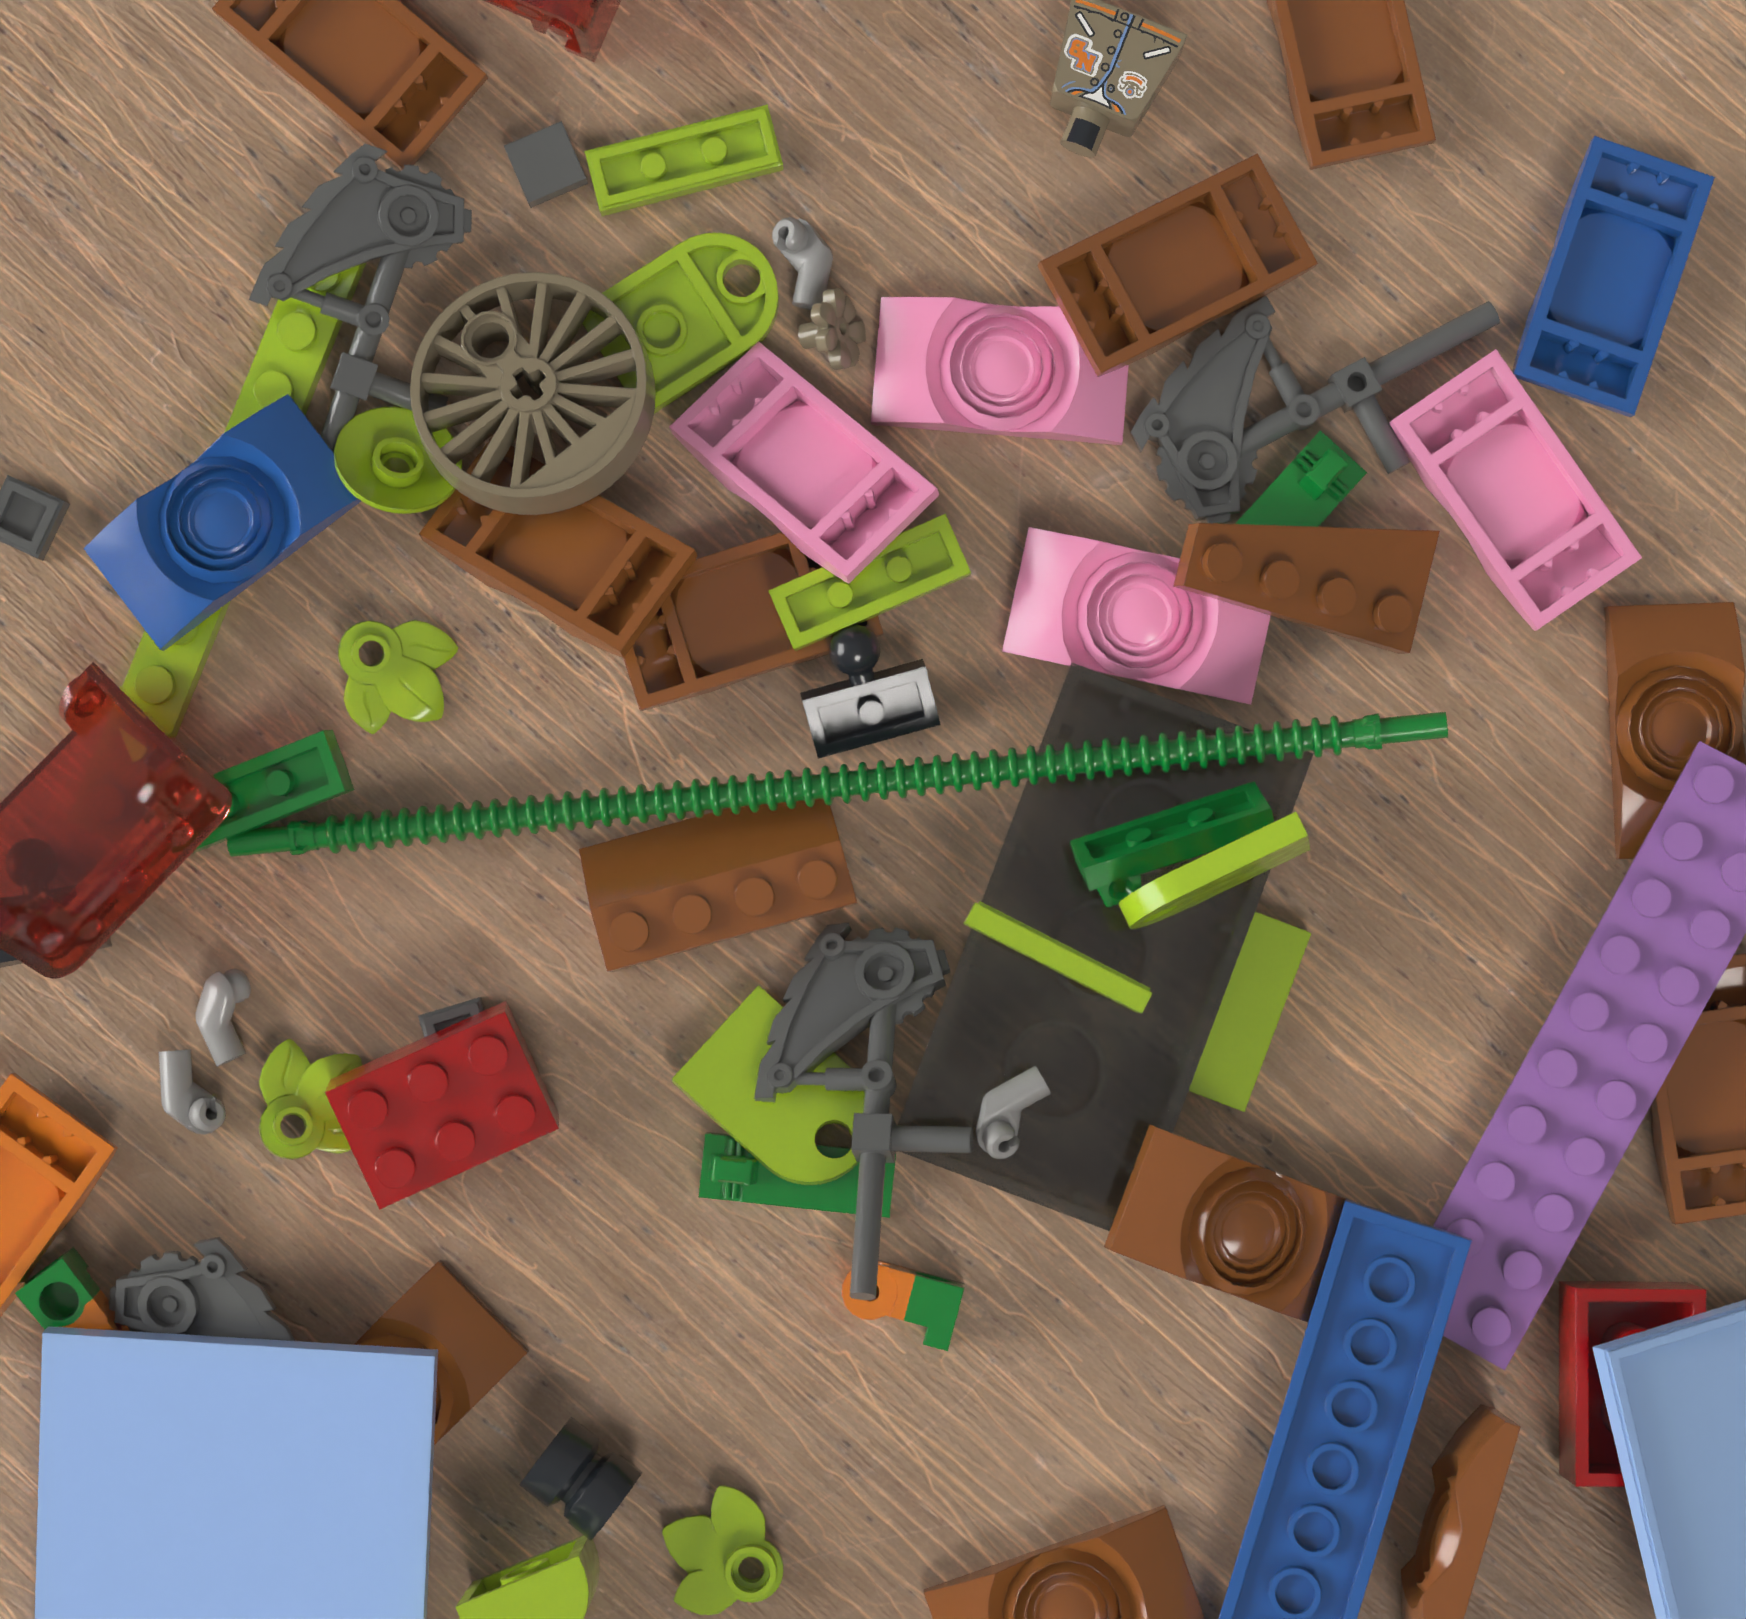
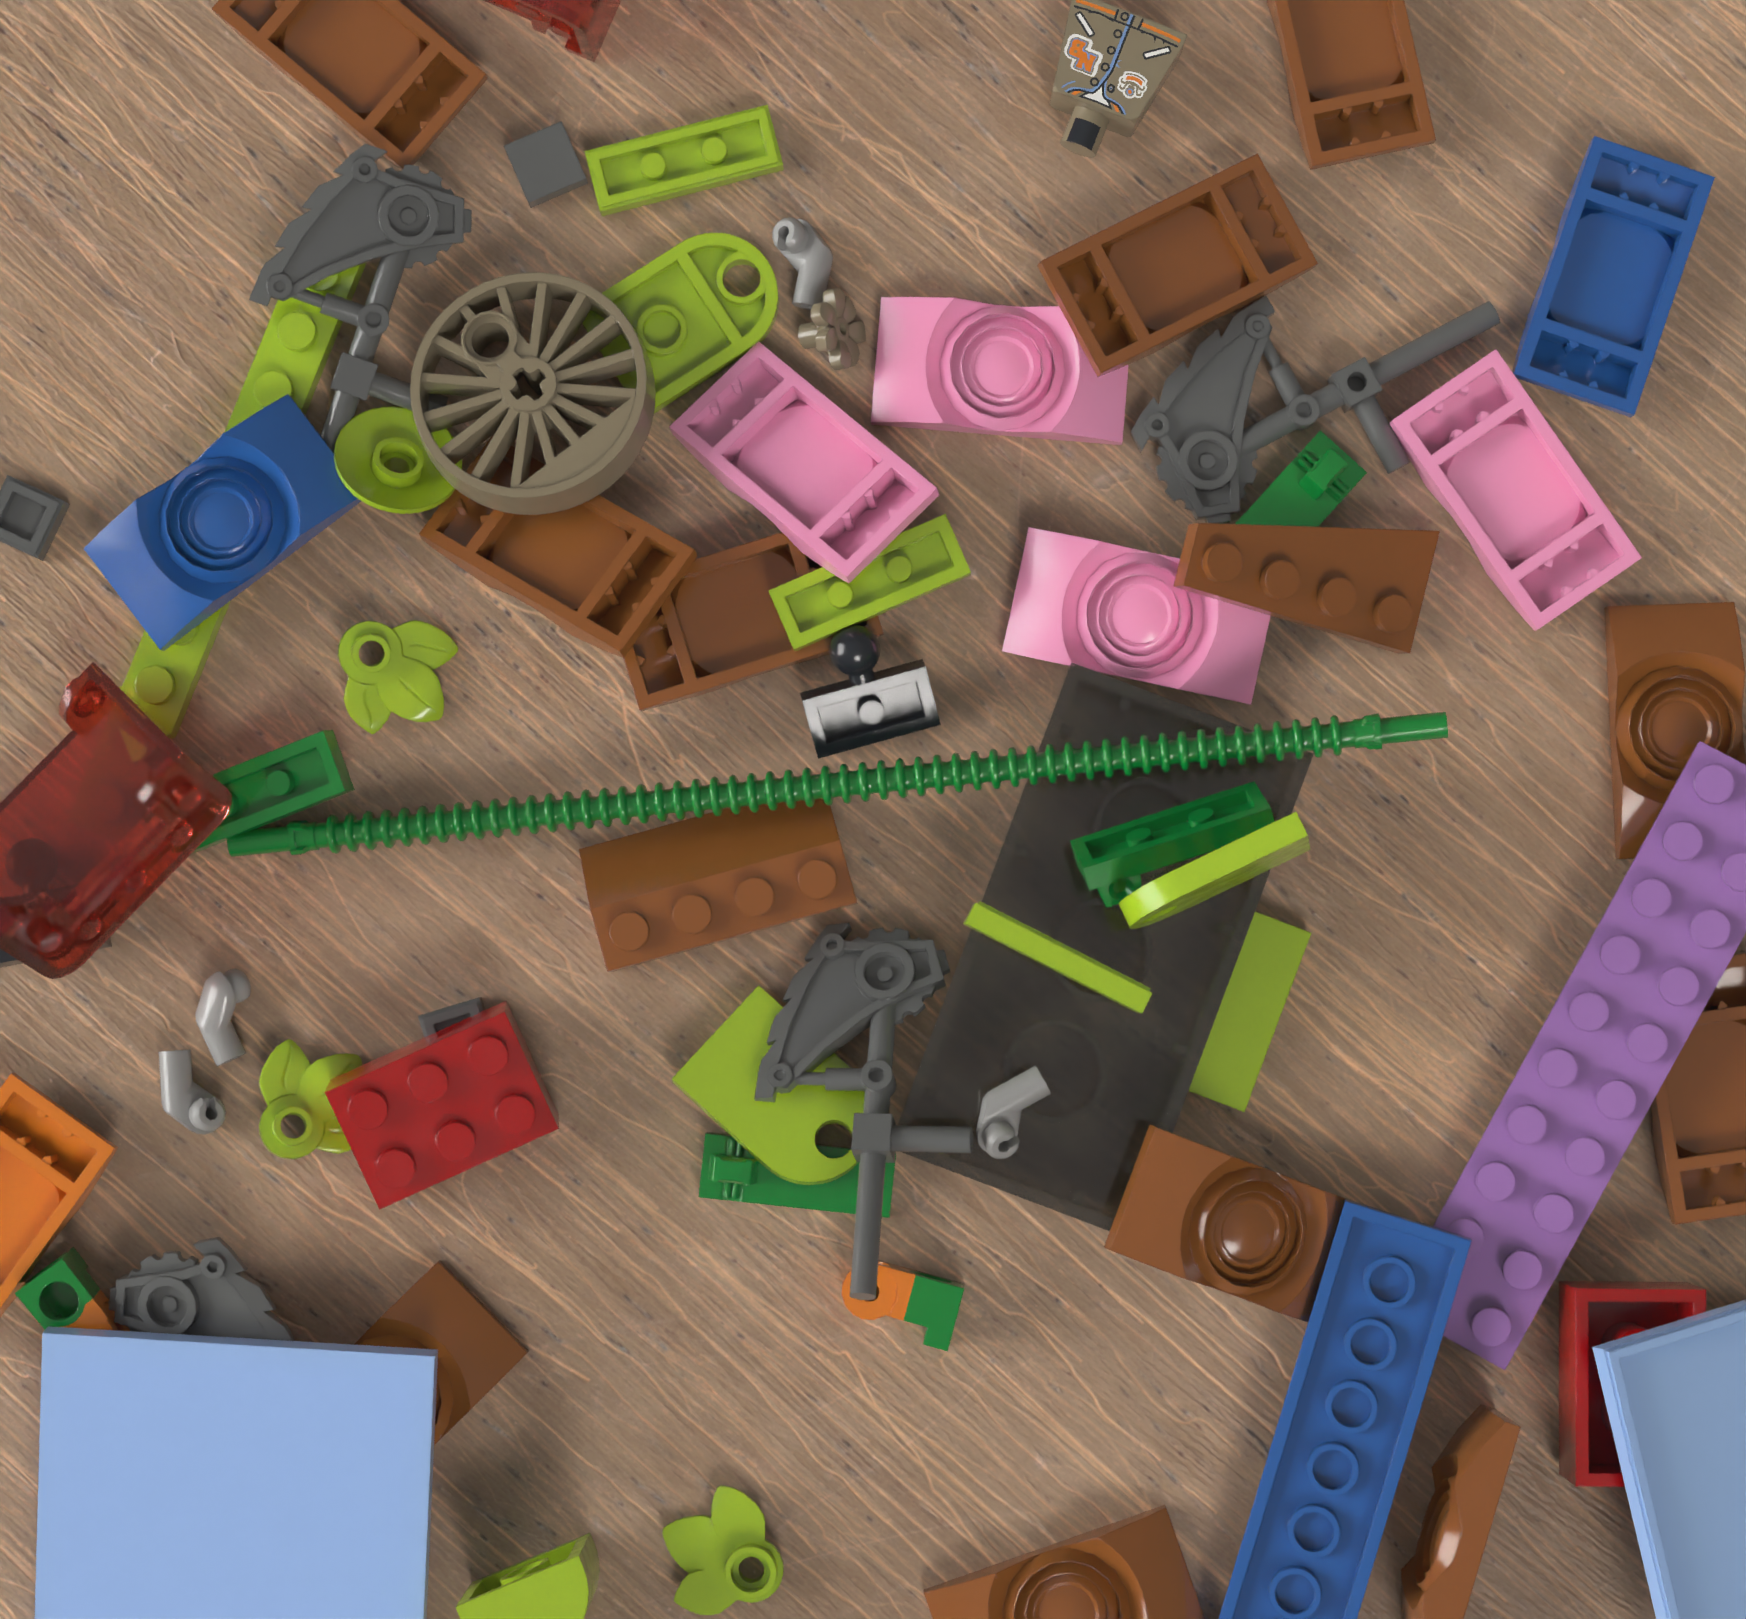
black wheel [519,1417,642,1540] -> none

